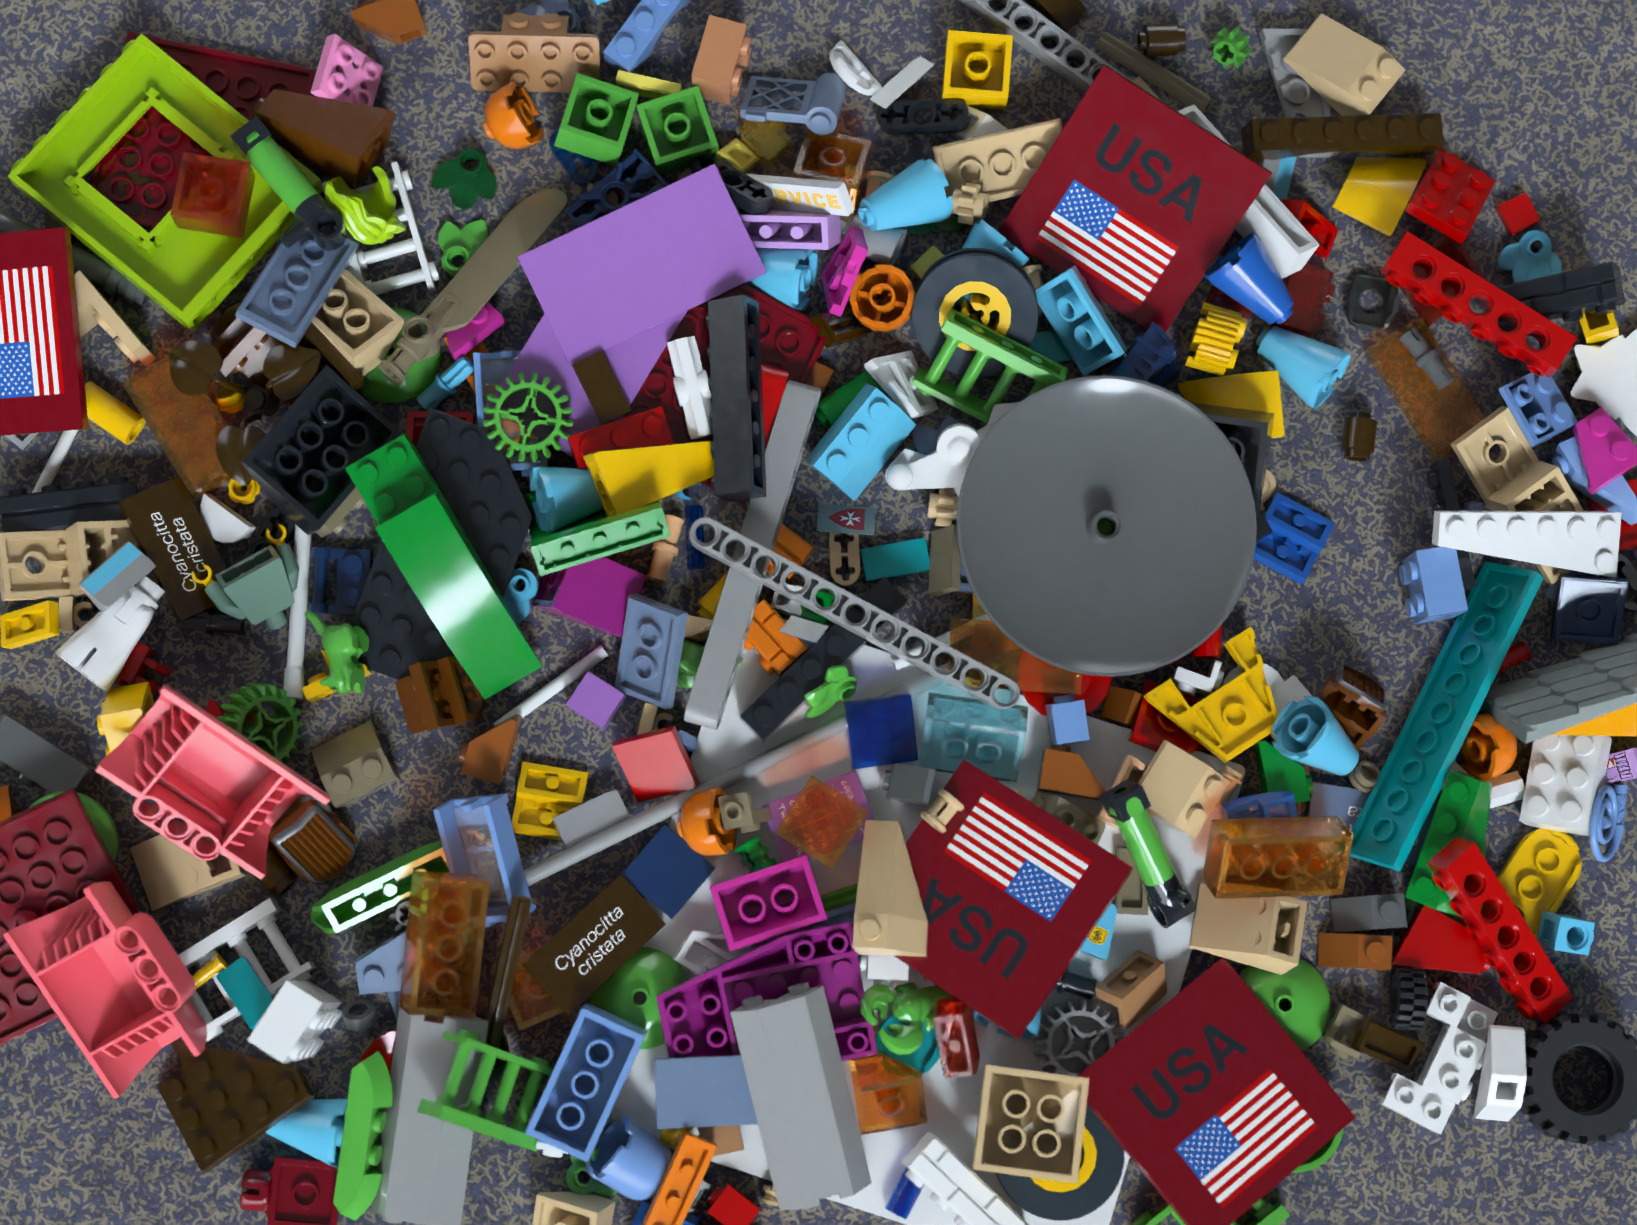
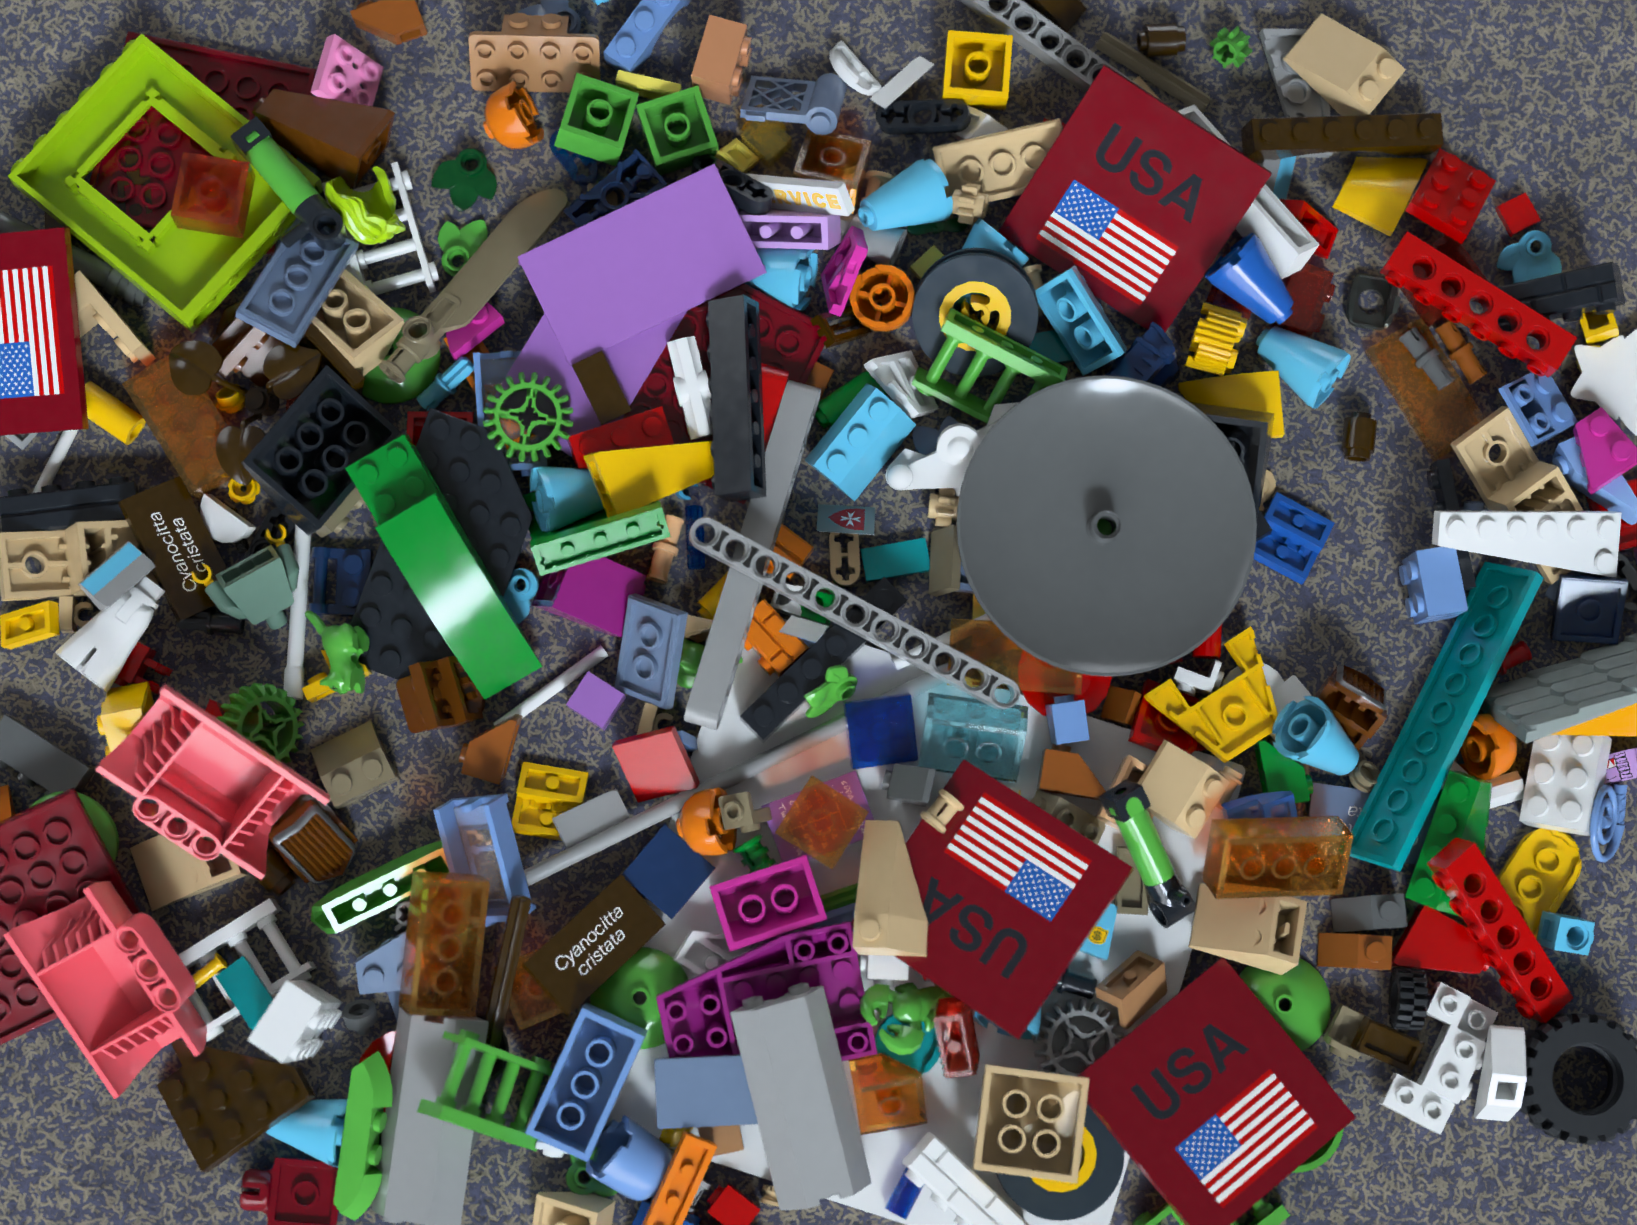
none -> dark orange pin [1434,321,1488,384]

